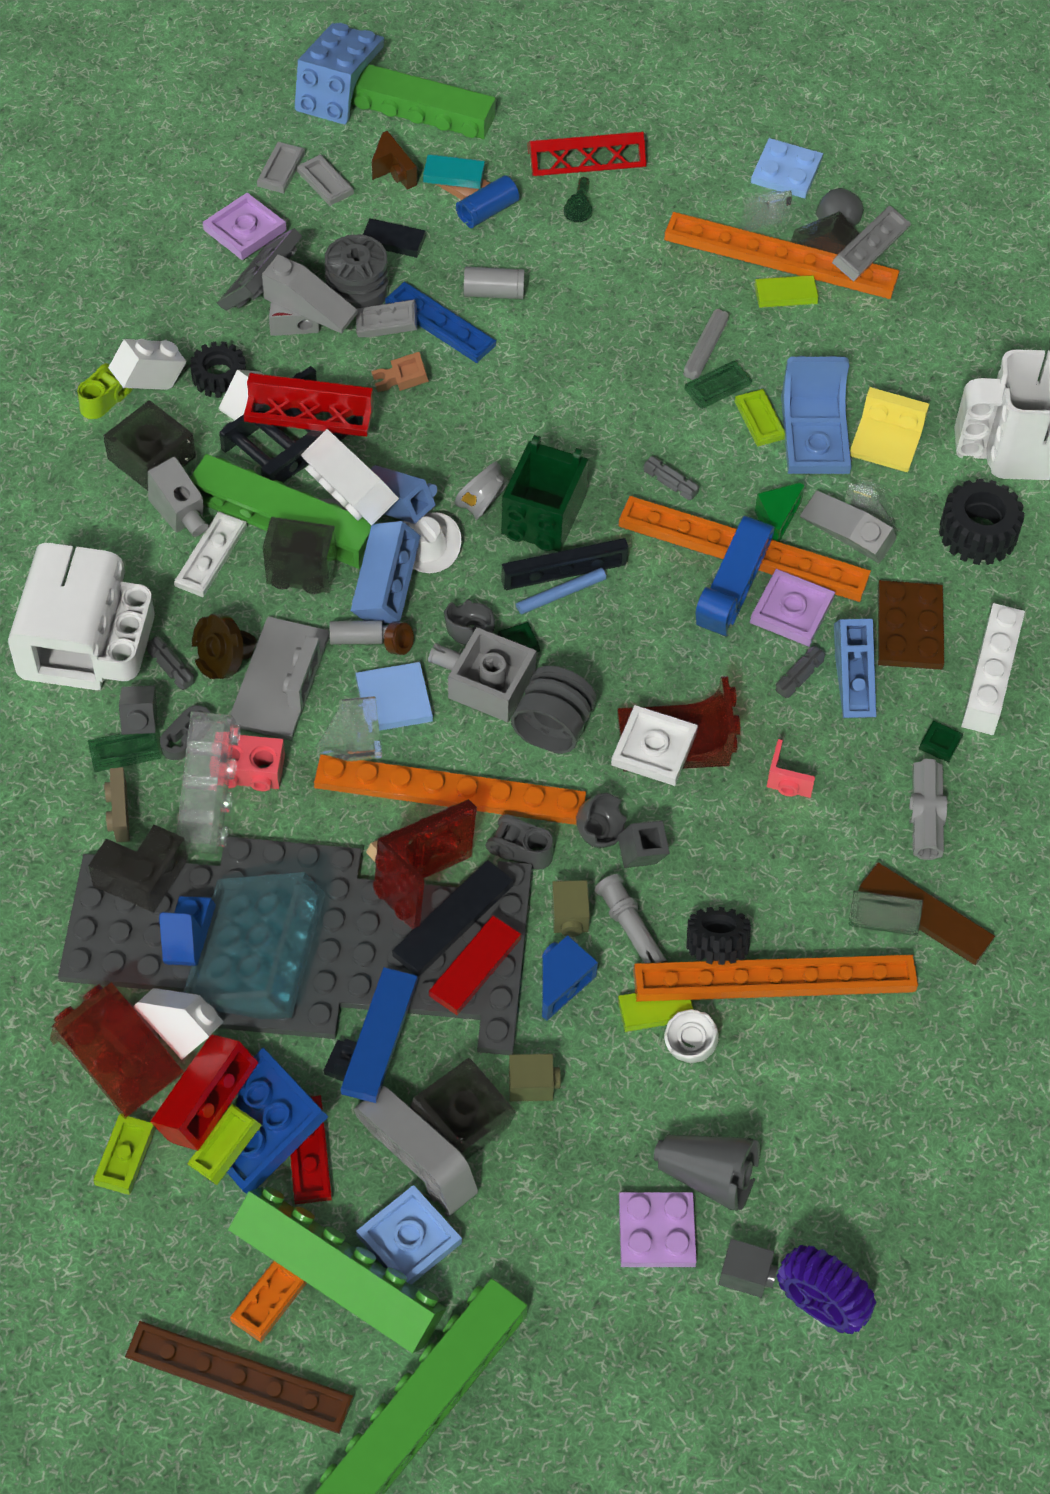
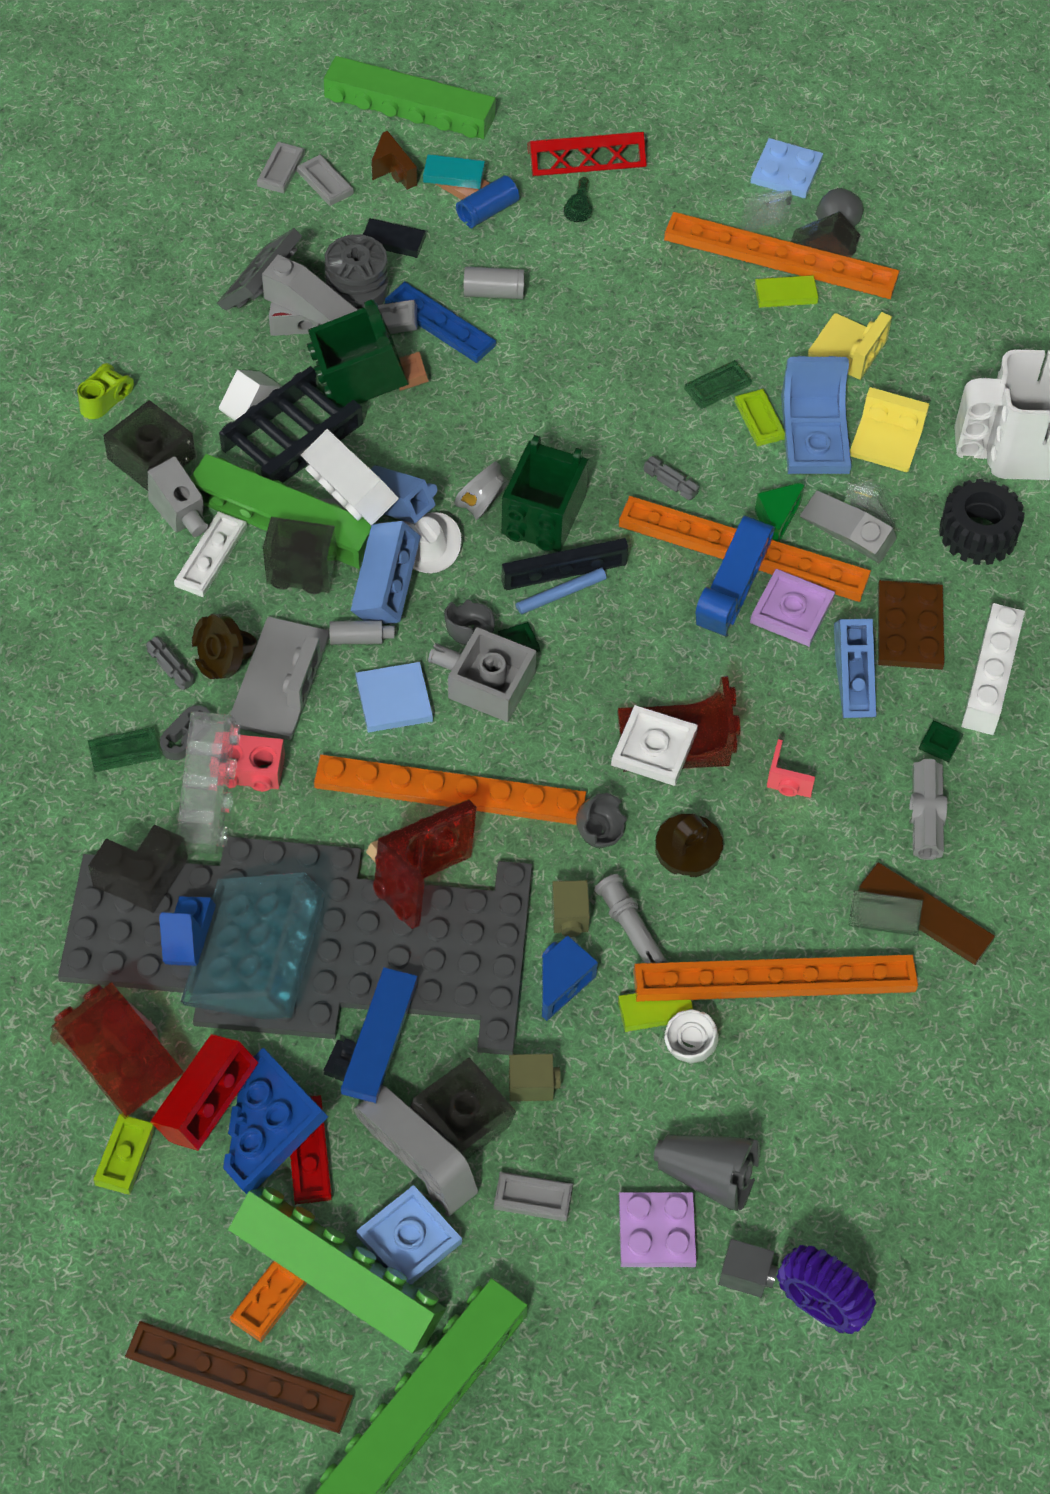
white piece [8,543,155,690] -> none
dark tan plate [104,767,130,843] -> none
white brick [108,339,187,390] -> none
dark grey brick [119,686,157,735] -> none
white slope [133,988,224,1060] -> none
lime tile [187,1104,262,1185] -> none
black tyre [190,341,246,398] -> none
lavender plate [203,193,287,260] -> none
red fence [244,373,374,437] -> none
medium blue bracket [295,23,384,125] -> none
clear slope [316,696,382,761] -> none
reddish brown tile [384,622,414,655] -> none
black tile [392,860,513,977] -> none
red tile [429,916,521,1015] -> none
dark grey piece [485,814,553,870] -> none
dark grey wheel [511,666,597,754] -> none
dark grey brick [617,821,670,868] -> none
light grey axle [683,309,729,380] -> none
black tyre [686,907,751,965] -> none
dark grey axle [775,646,825,698] -> none
light grey tile [832,205,911,282] -> none
none -> dark green container [307,300,409,407]
none -> light grey tile [494,1172,573,1222]
none -> dark brown tile [655,814,723,877]
none -> light yellow bracket [808,312,892,380]

